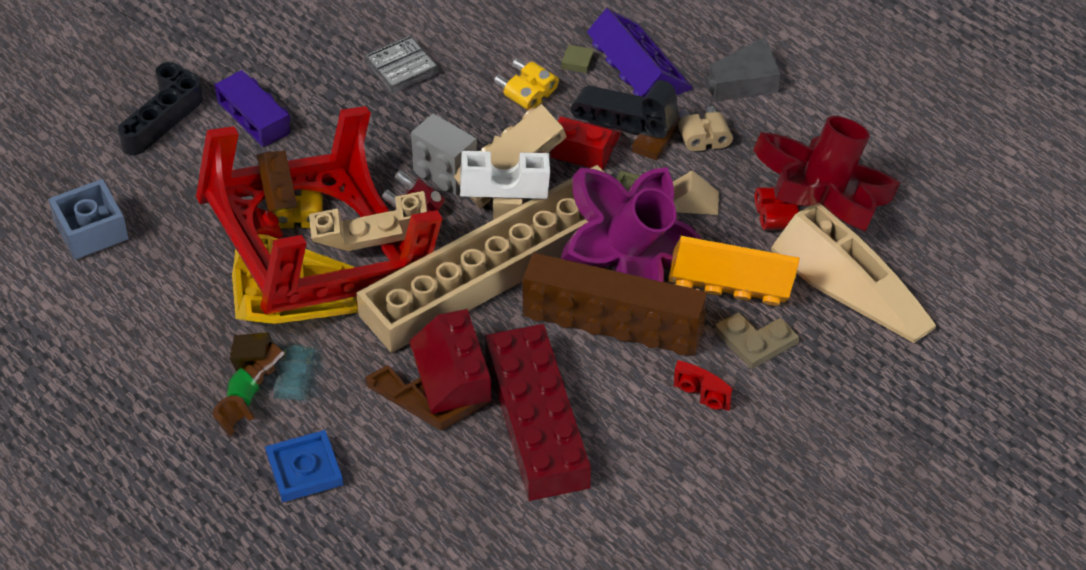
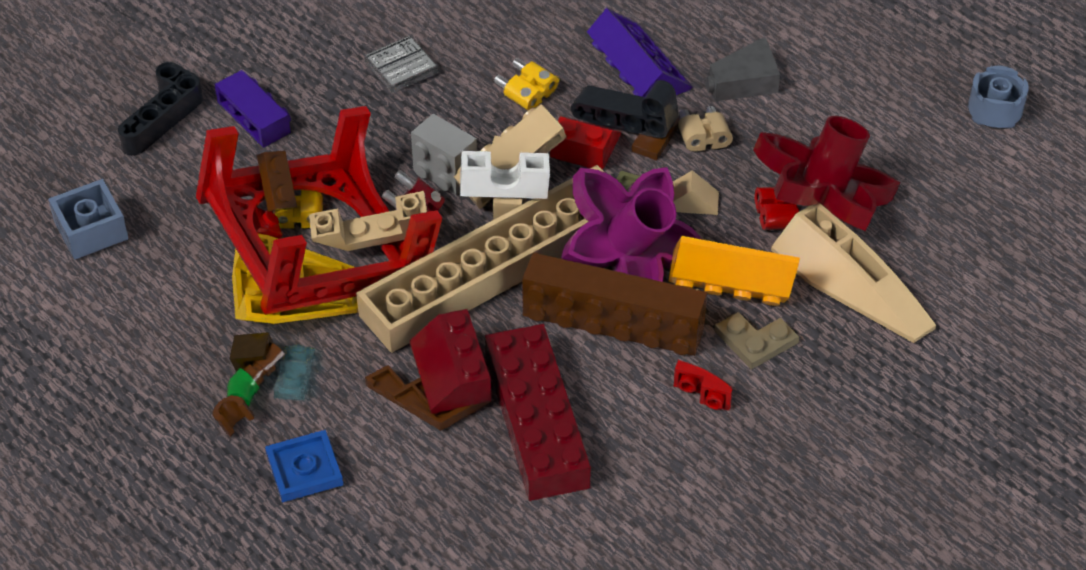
olive tile [561,44,594,74] -> none
none -> sand blue brick [968,66,1029,128]

